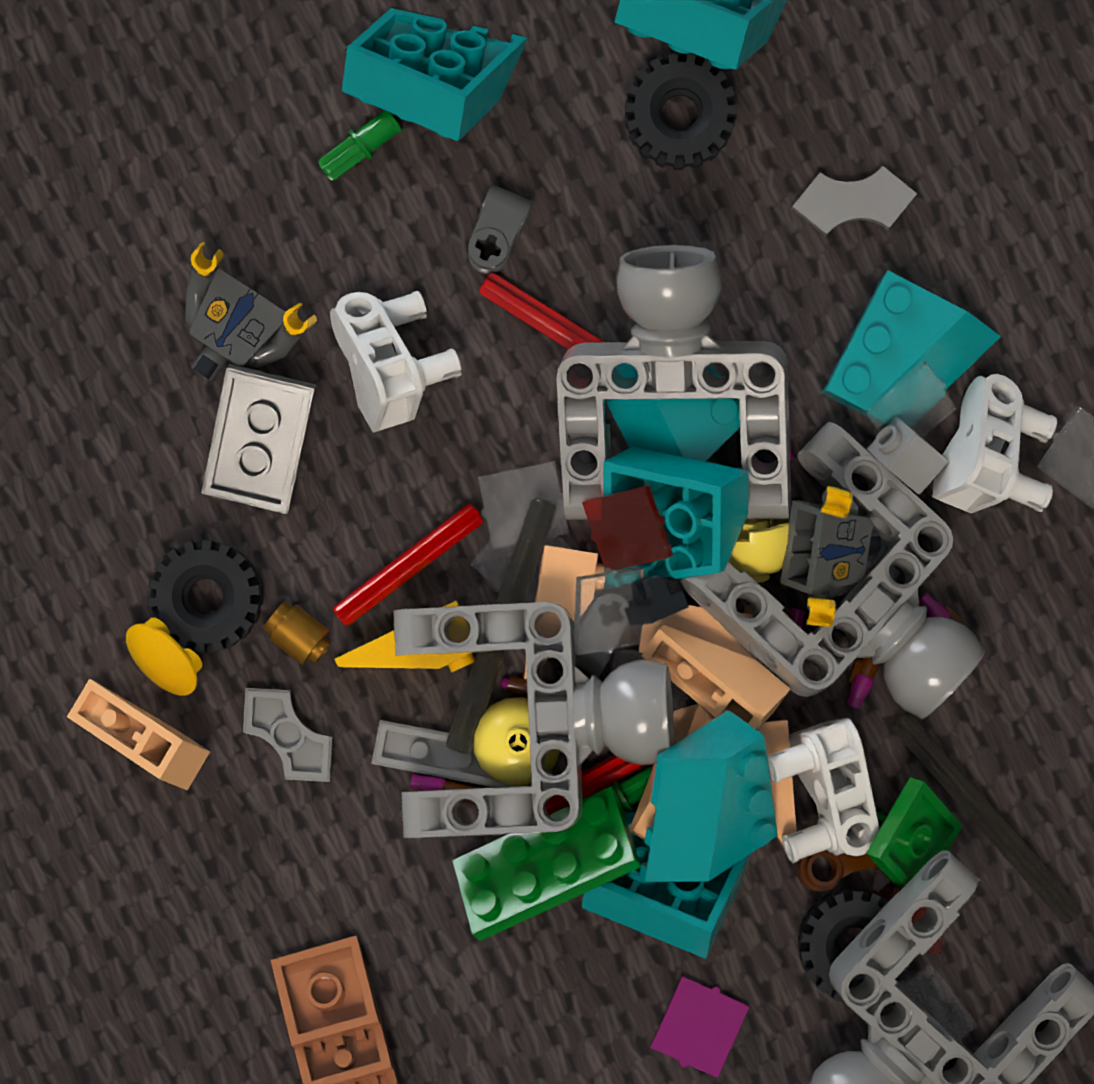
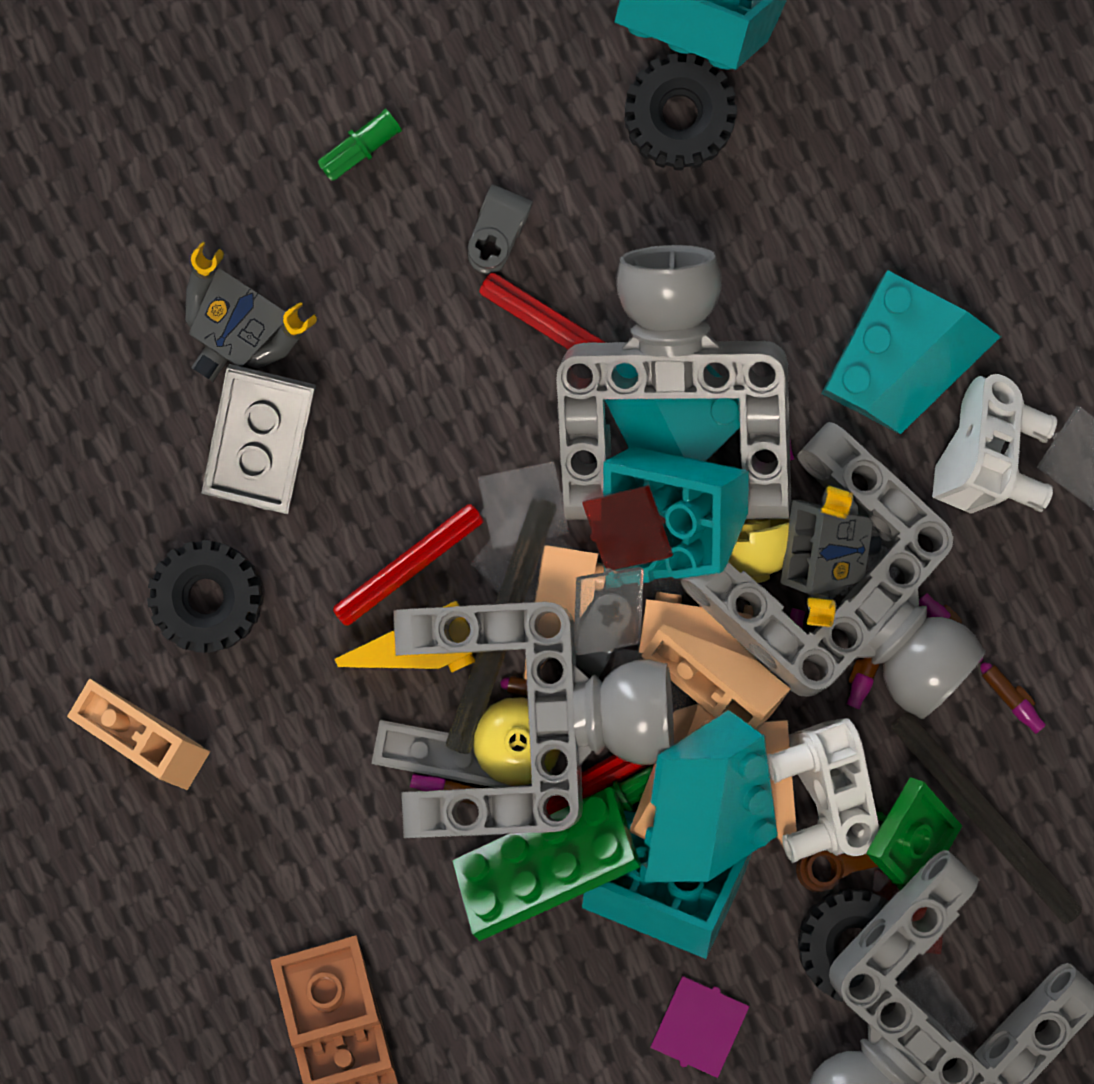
yellow dish [126,617,203,696] -> none
light grey tile [243,688,333,782] -> none
pearl gold brick [263,601,332,666] -> none
white piece [330,291,461,433] -> none
teal wedge [342,8,528,141] -> none
black tile [624,574,688,626] -> none
light grey tile [791,166,917,236] -> none
clear piece [863,359,956,437] -> none
light grey brick [867,416,949,495] -> none
none -> piece [980,662,1046,734]

